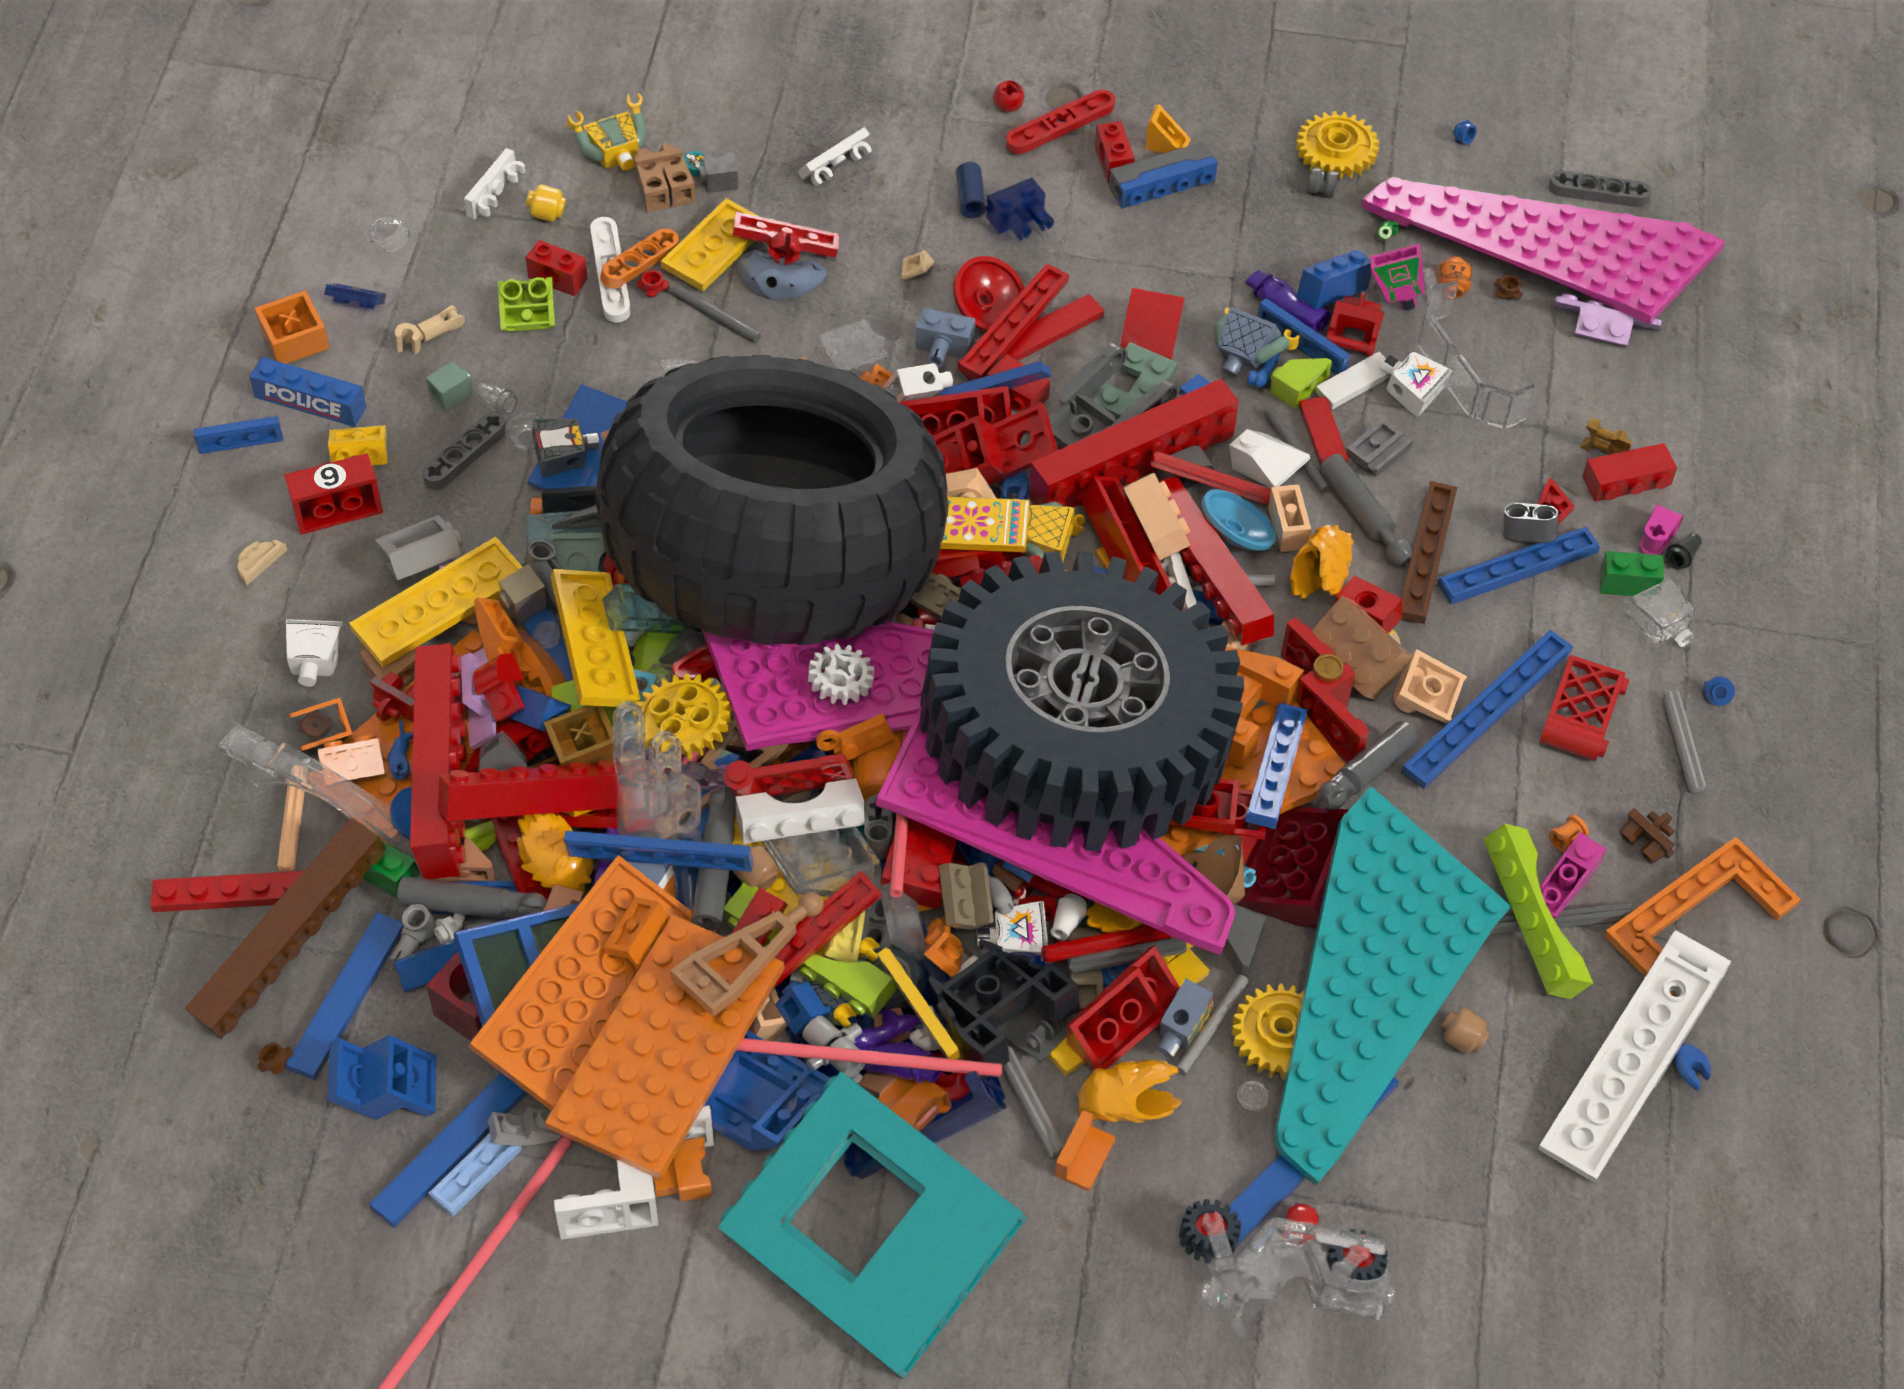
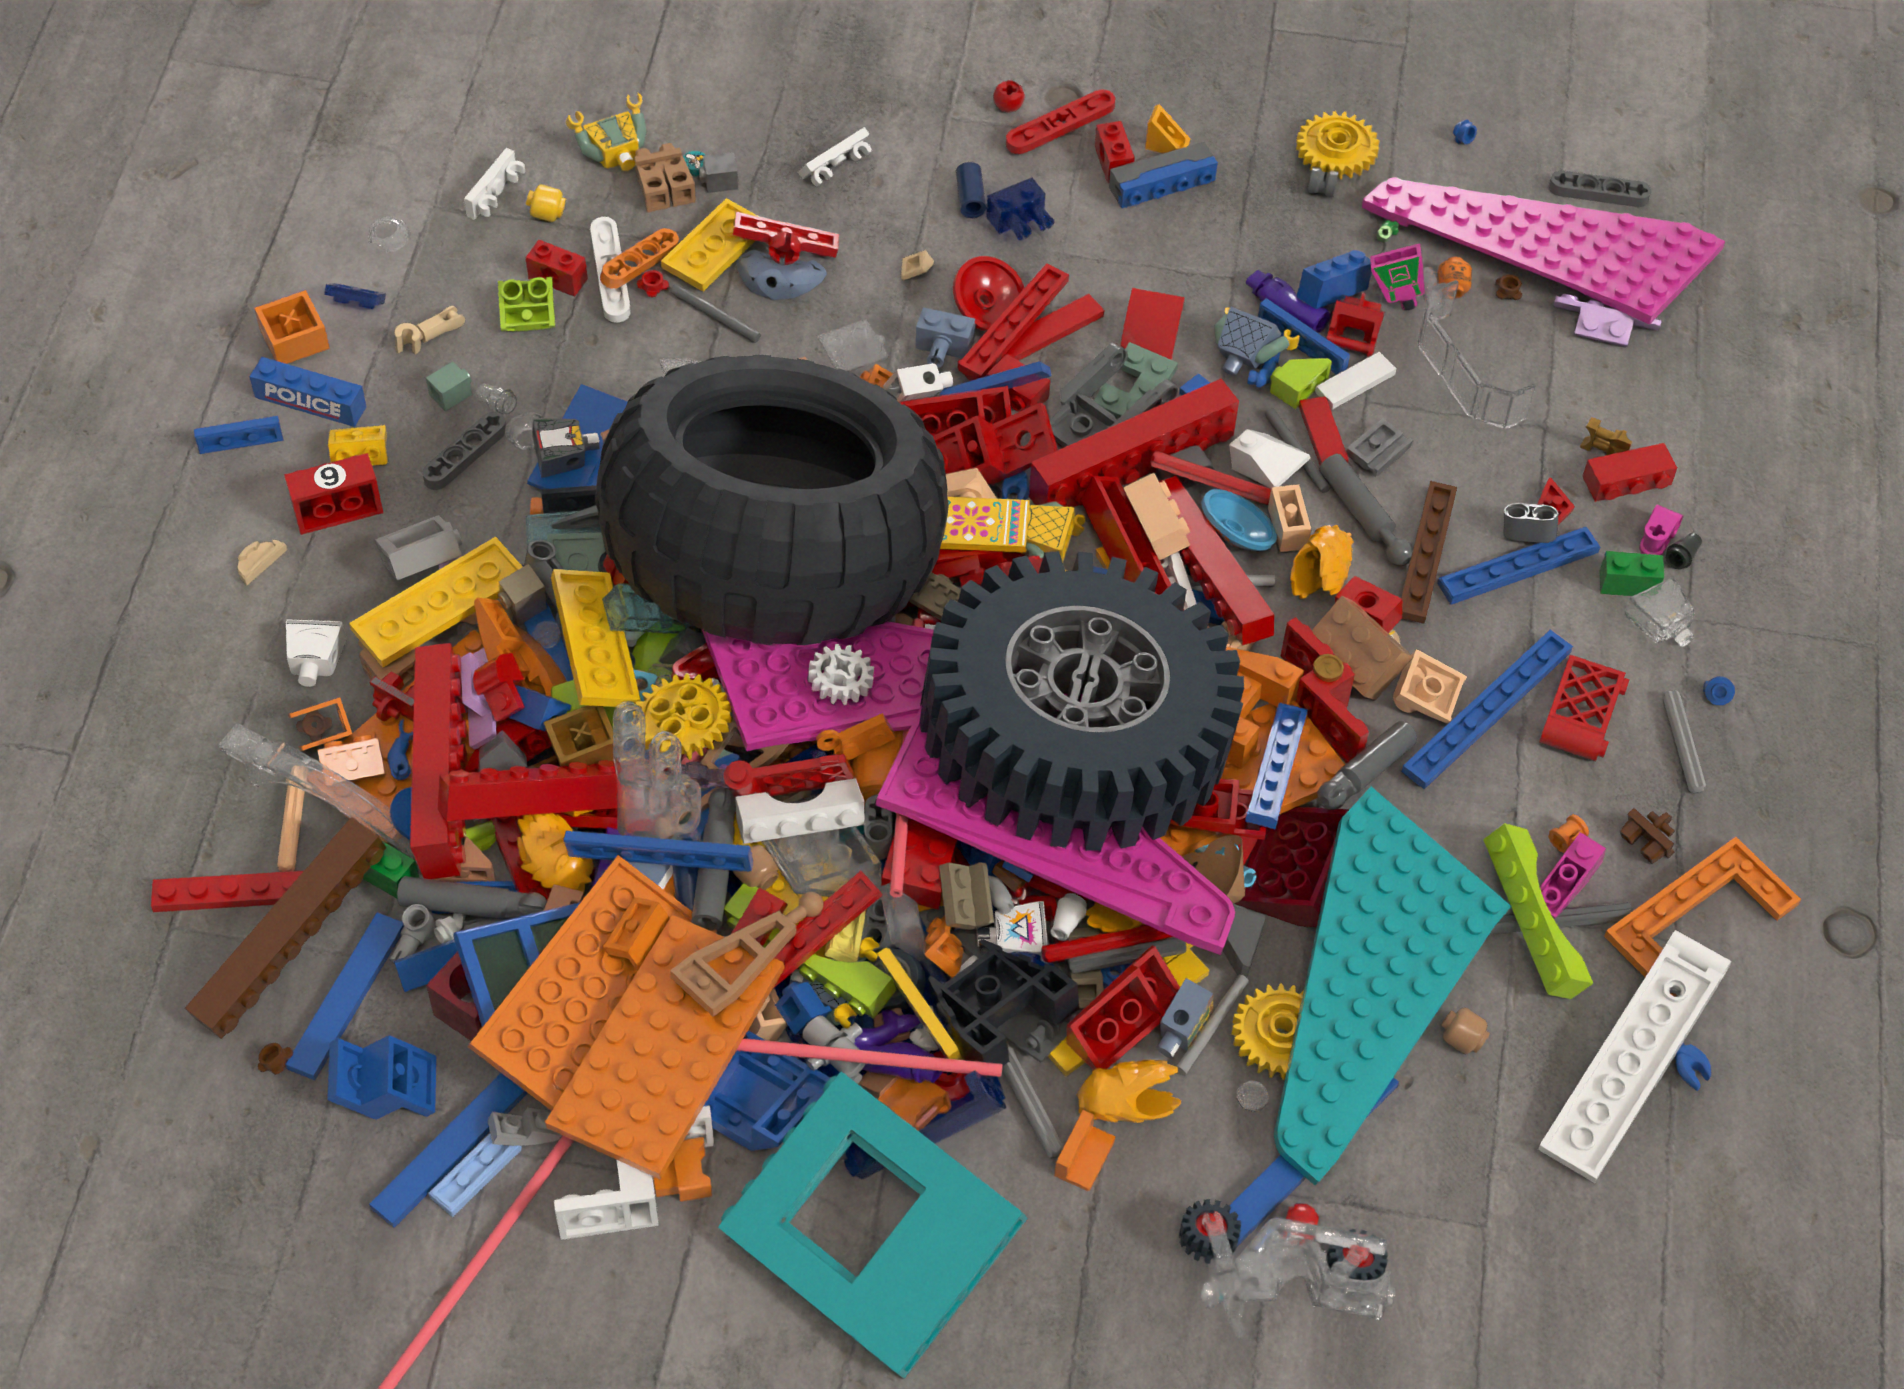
white torso [1381,352,1452,418] -> none

